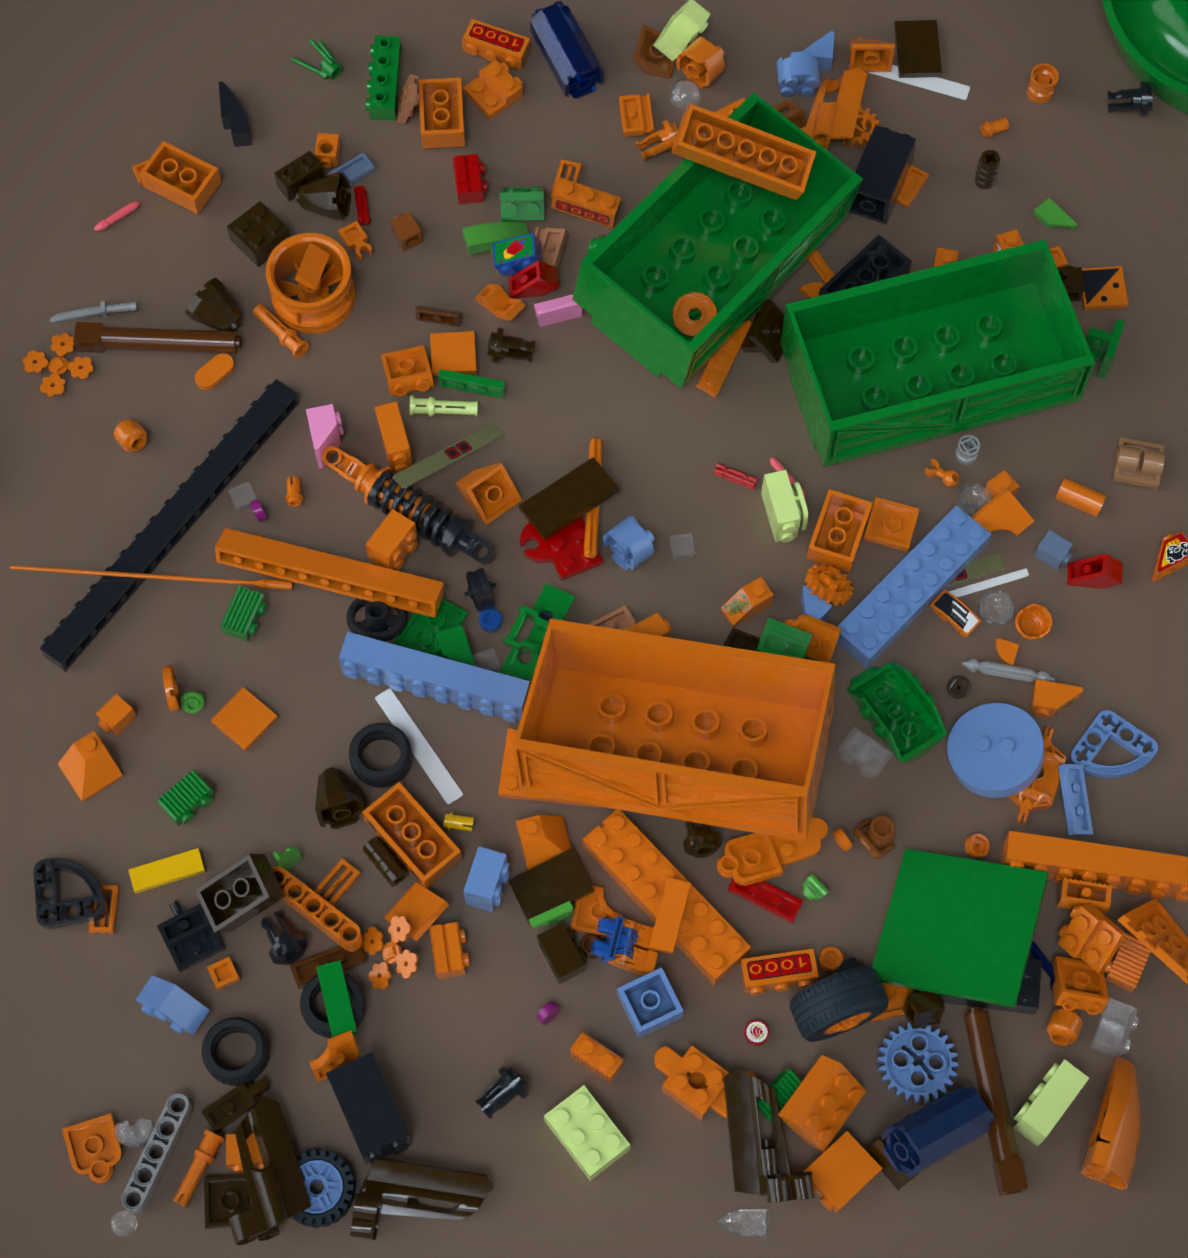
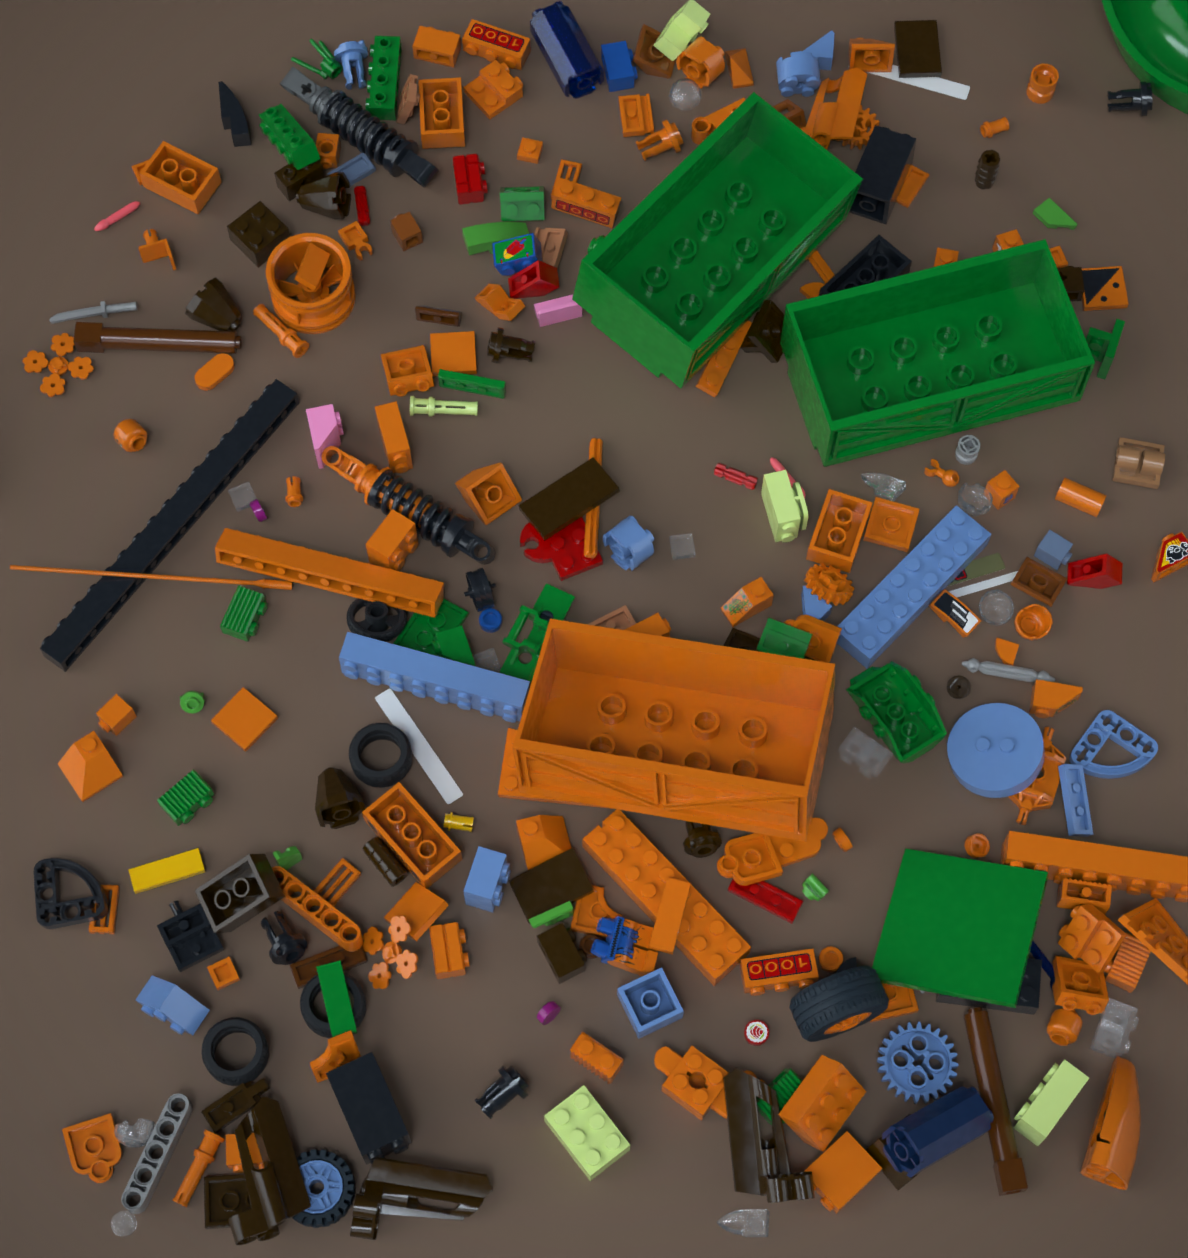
orange tile [162,665,181,712] -> none
olive sticker [393,423,503,488] -> none
orange brick [671,103,816,200] -> none
orange tile [672,292,717,338] -> none
dark orange piece [853,816,896,859] -> none
dark brown brick [903,991,945,1029] -> none
orange tile [971,487,1034,535] -> none
none -> orange bracket [138,229,177,271]
none -> green brick [258,104,320,170]
none -> black piece [280,67,438,187]
none -> medium blue piece [334,40,368,90]
none -> orange brick [412,26,461,68]
none -> orange plate [517,137,543,164]
none -> blue brick [601,41,638,92]
none -> orange slope [725,48,754,89]
none -> clear plate [861,473,906,502]
none -> dark orange slope [1010,557,1067,607]

